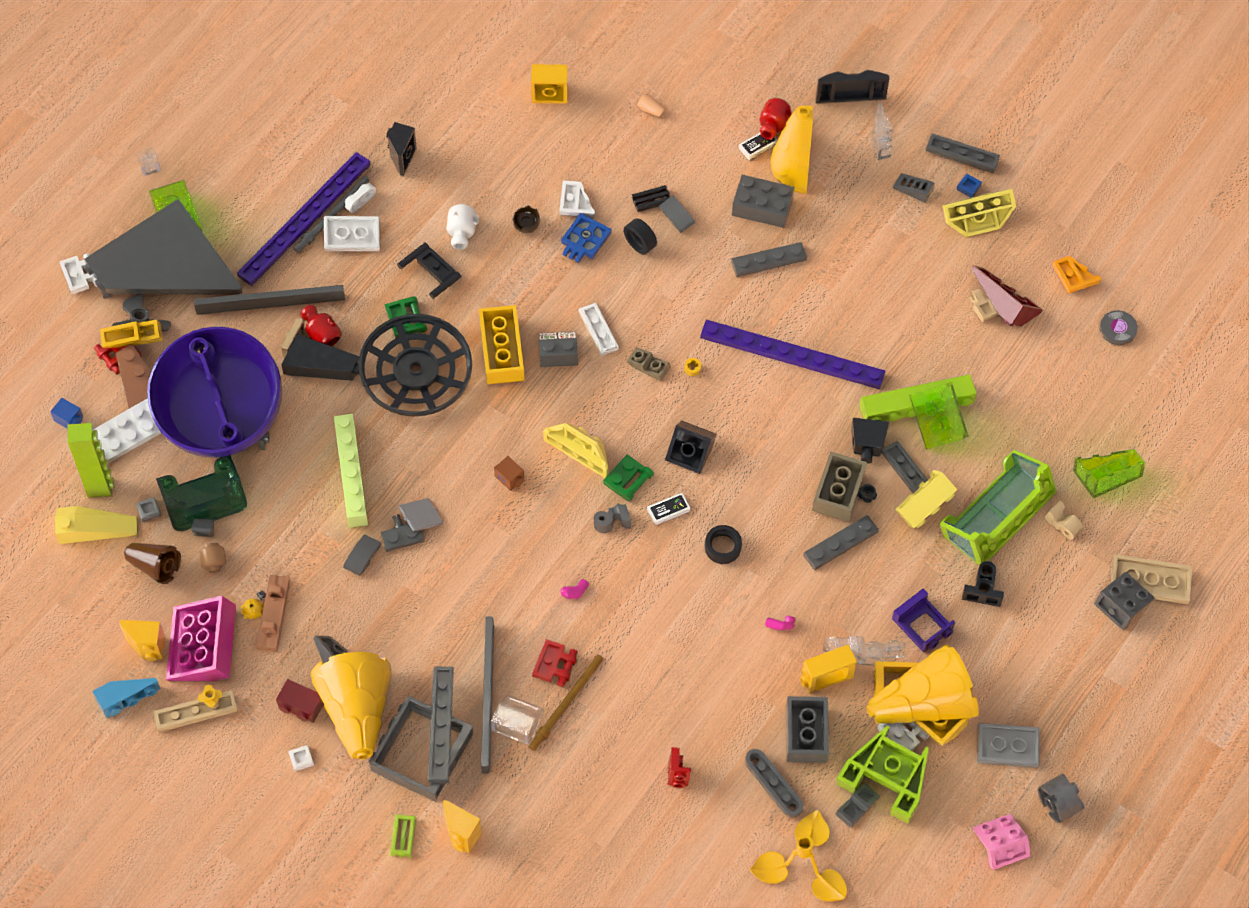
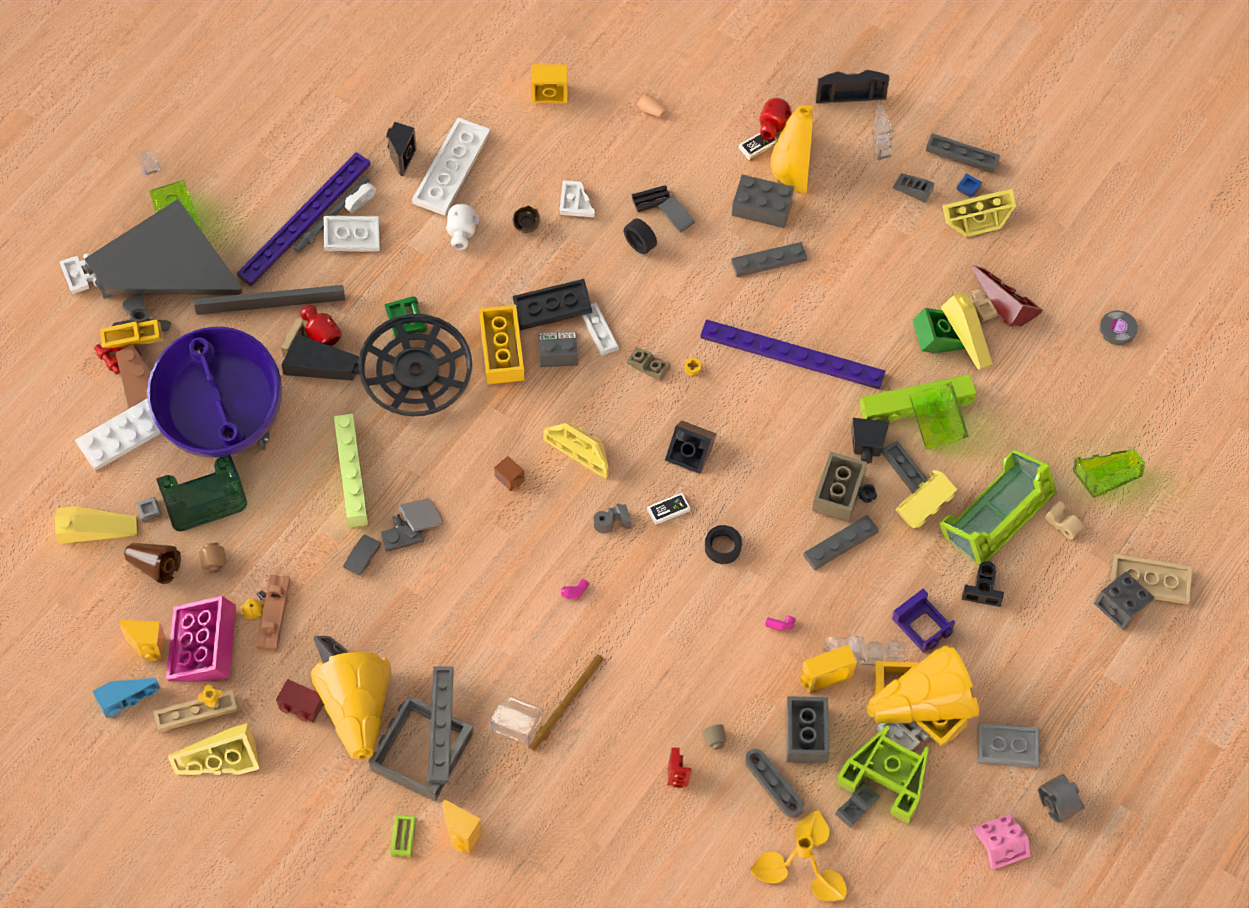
blue brick [50,398,83,429] -> none
lime brick [67,423,114,498] -> none
dark grey slope [191,519,214,537] -> none
white tile [288,745,314,771] -> none
black plate [397,242,461,299] -> none
dark grey tile [481,616,494,773] -> none
red plate [532,639,578,687] -> none
blue piece [561,213,612,263] -> none
green plate [603,454,654,501] -> none
light orange wing [1052,255,1102,294] -> none
none -> light yellow wedge [168,723,260,775]
none -> white plate [412,118,491,216]
none -> black tile [512,279,593,330]
none -> dark tan hat [702,724,726,750]
none -> green slope [912,308,965,353]
none -> light yellow wedge [941,292,993,370]

